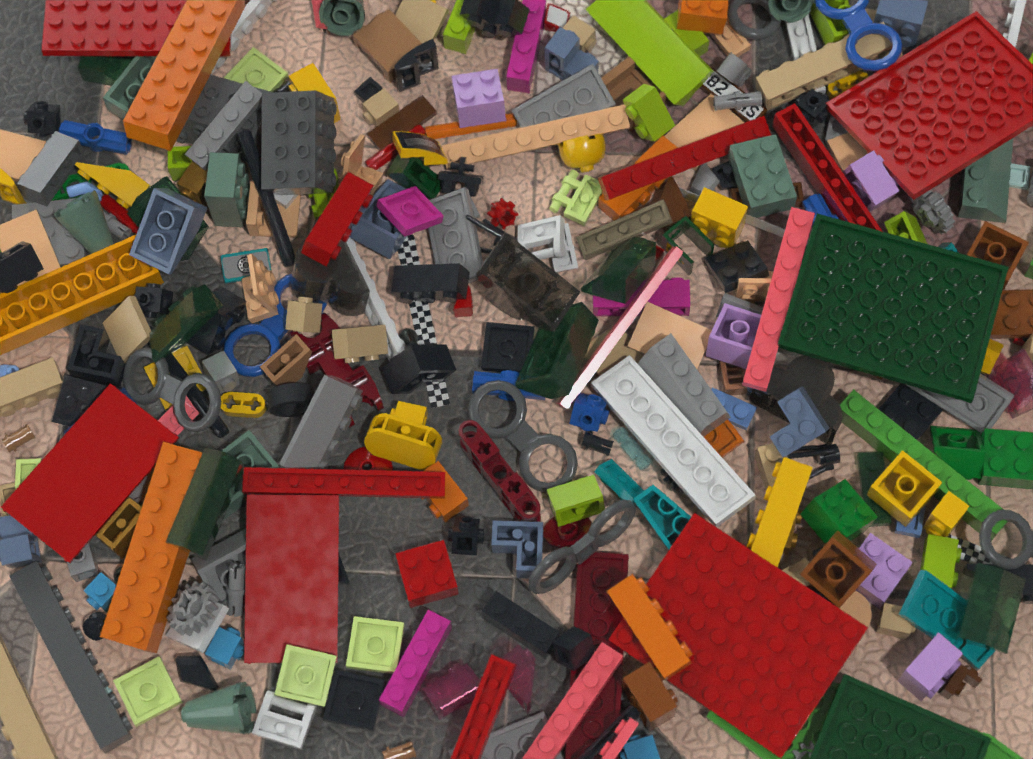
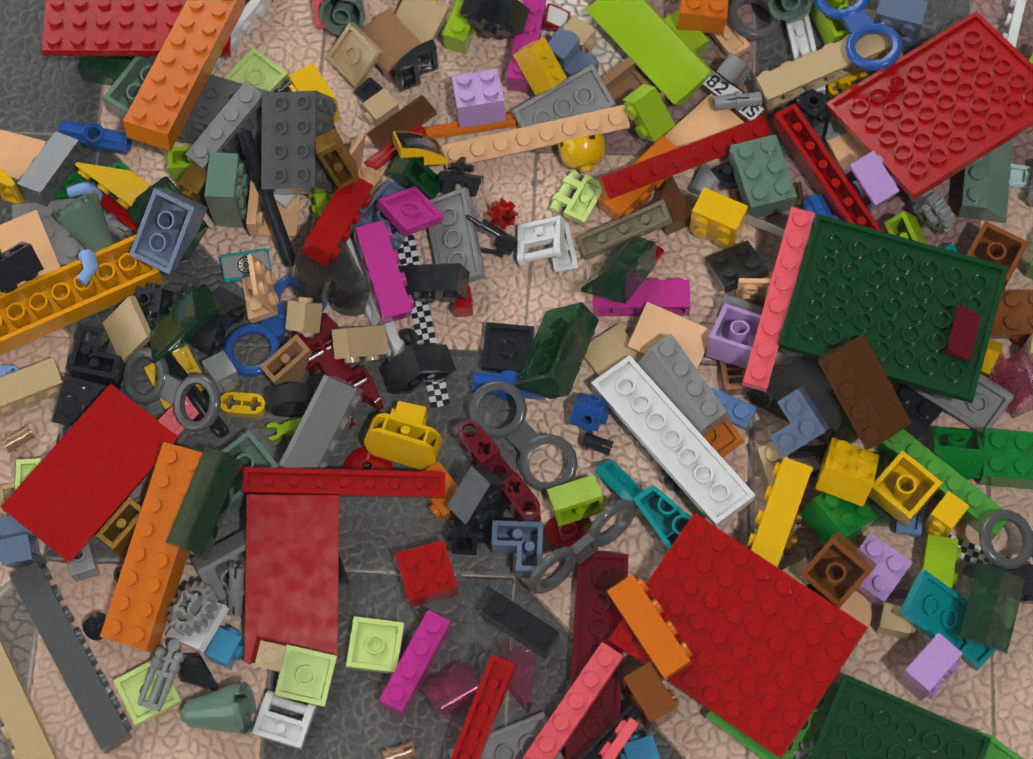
black brick [24,101,61,137] -> none
dark azure brick [83,572,116,613] -> none
black plate [323,669,386,732] -> none
clear smoke brick [476,233,580,331] -> none
black panel [552,627,595,671] -> none
tile [557,246,683,409] -> none
clear light blue axle [613,427,652,470] -> none
dark green piece [661,216,714,275] -> none
reddish brown bracket [940,664,982,700] -> none
none -> light blue arm [76,249,98,285]
none -> light grey piece [138,639,185,711]
none -> tan brick [255,640,286,672]
none -> lime bar [266,417,303,443]
none -> pearl gold brick [314,129,359,189]
none -> tan tile [326,22,384,88]
none -> dark pink brick [354,220,414,325]
none -> black brick [447,466,508,525]
none -> yellow brick [513,37,567,95]
none -> yellow brick [815,438,879,507]
none -> reddish brown slope [818,334,912,450]
none -> dark red slope [945,305,981,362]

